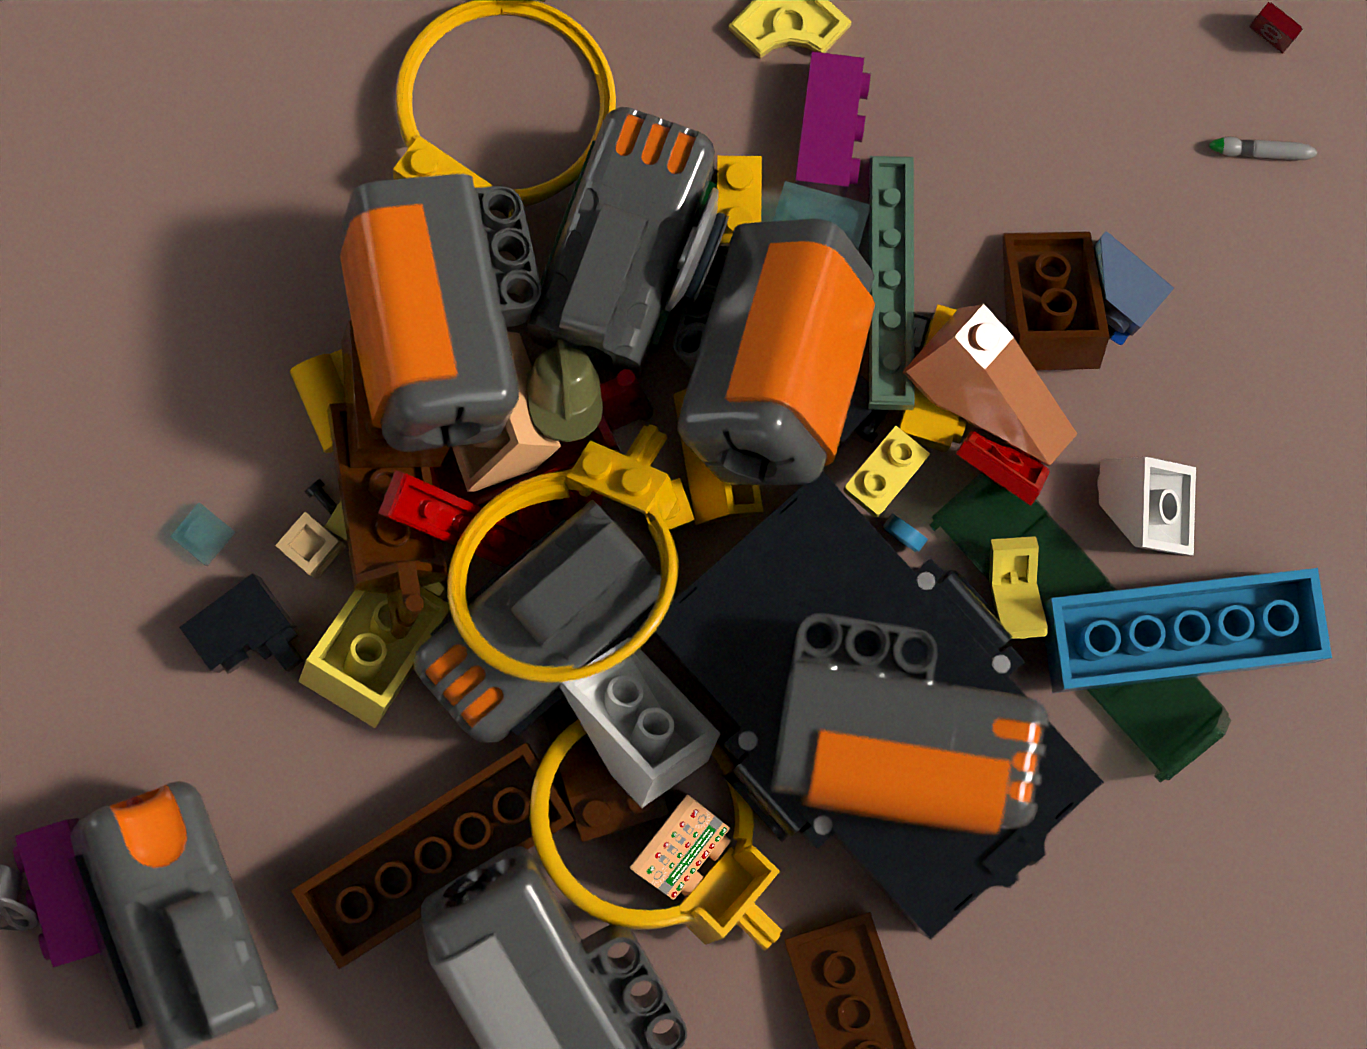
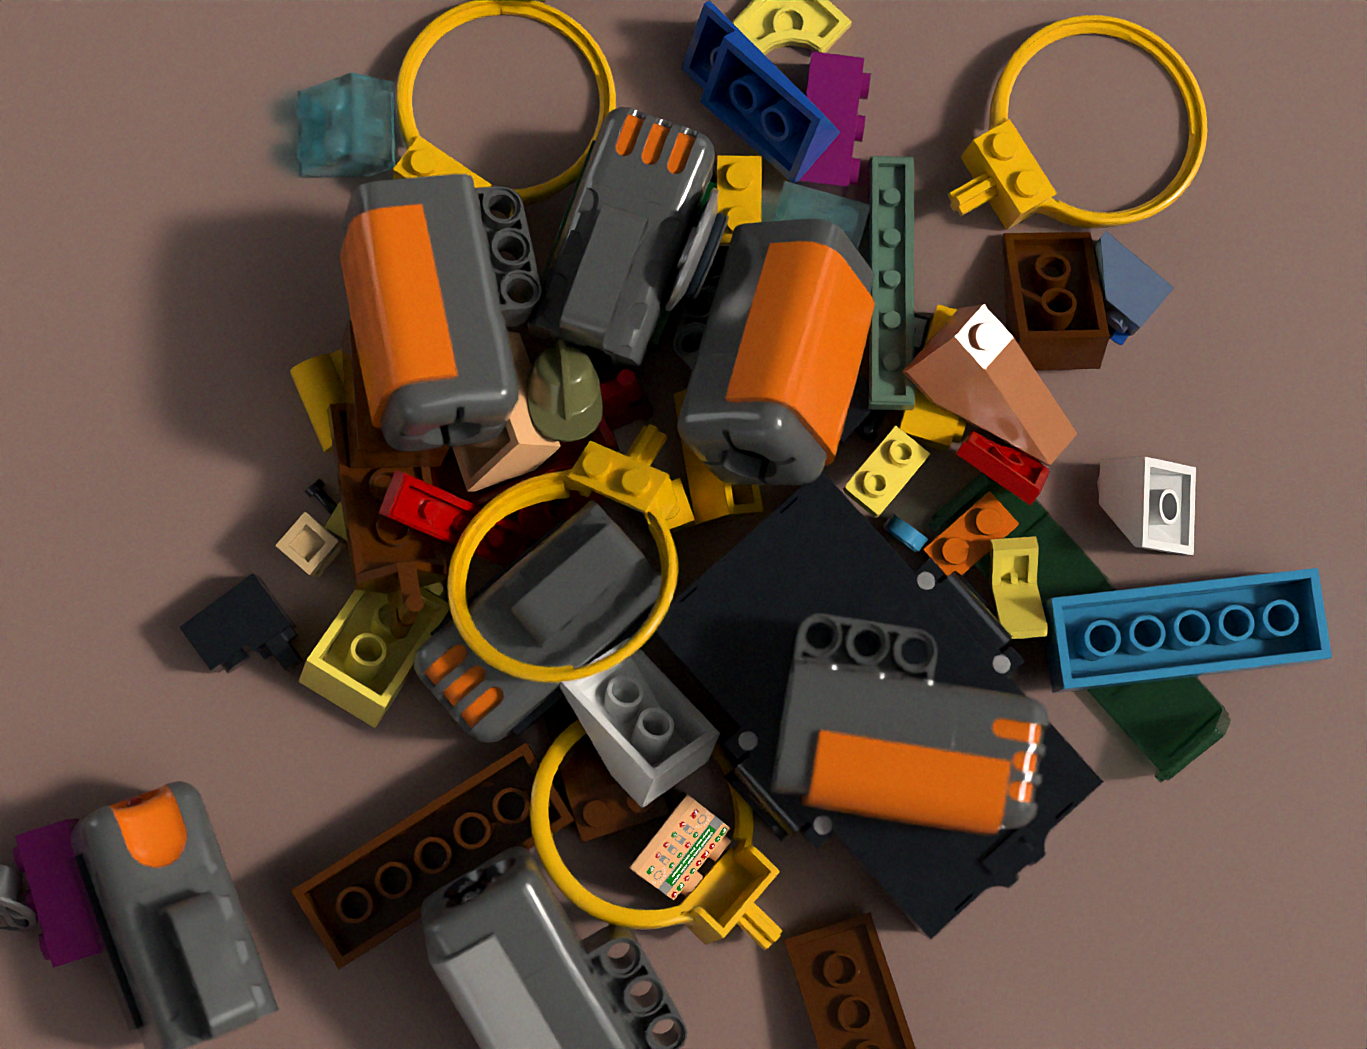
clear light blue plate [170,502,236,566] -> none
light grey piece [1209,136,1317,160] -> none
dark red tile [1249,2,1303,53] -> none
none -> clear light blue slope [296,72,395,178]
none -> blue slope [681,0,841,184]
none -> orange plate [922,491,1019,578]
none -> yellow brick [947,15,1207,230]

